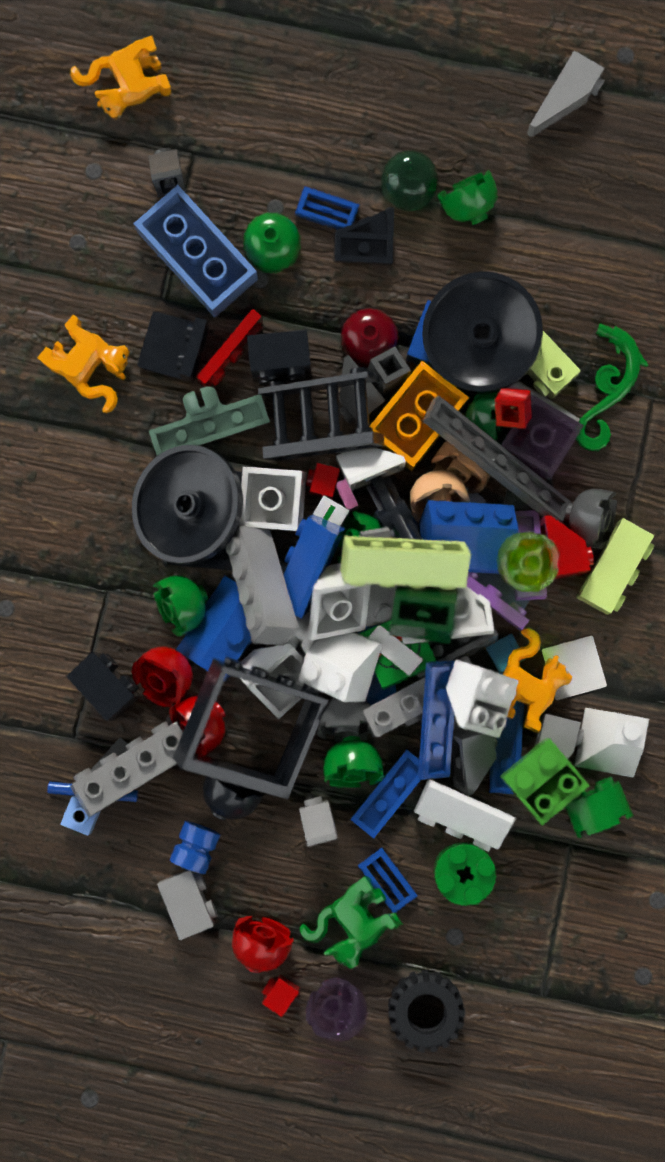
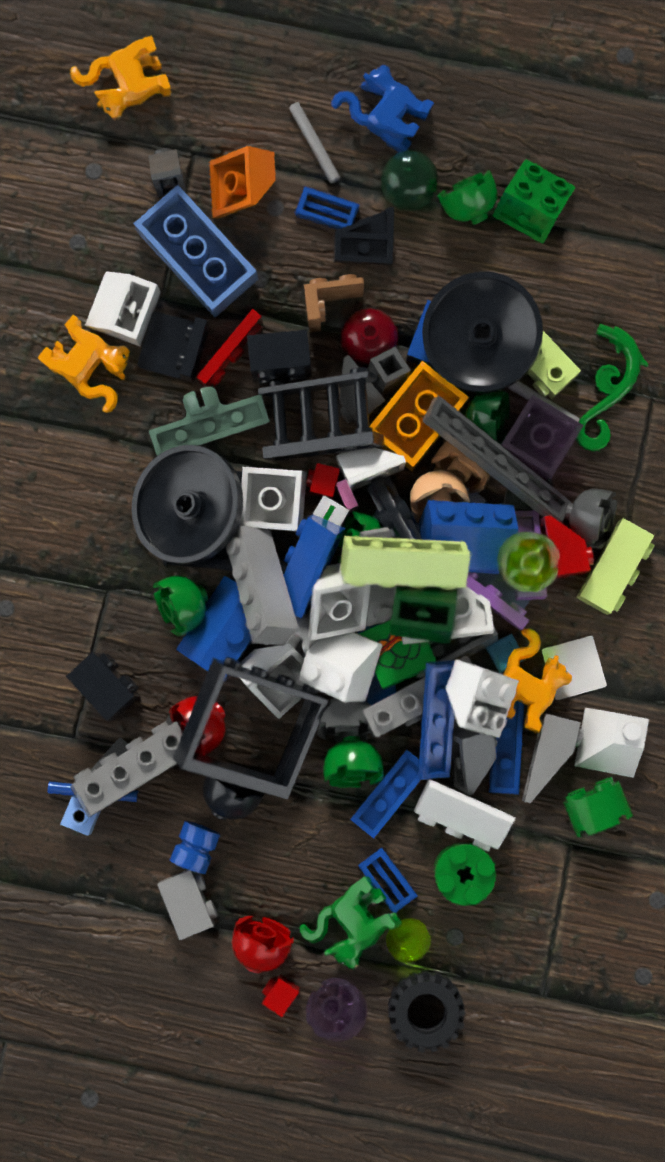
red cylinder [131,646,193,707] -> none
green cylinder [243,212,301,273] -> none
light grey slope [299,796,338,846] -> none
white sticker [368,625,423,676] -> none
red plate [495,388,532,428] -> none
bright green slope [500,738,589,825] -> none
light grey slope [527,51,605,137] -> none
none -> white slope [85,271,161,346]
none -> orange slope [209,146,276,219]
none -> light grey bar [289,102,340,183]
none -> medium nougat bracket [304,274,364,333]
none -> blue animal [331,65,434,155]
none -> clear neon green plate [386,918,431,963]
none -> green bracket [493,159,575,244]

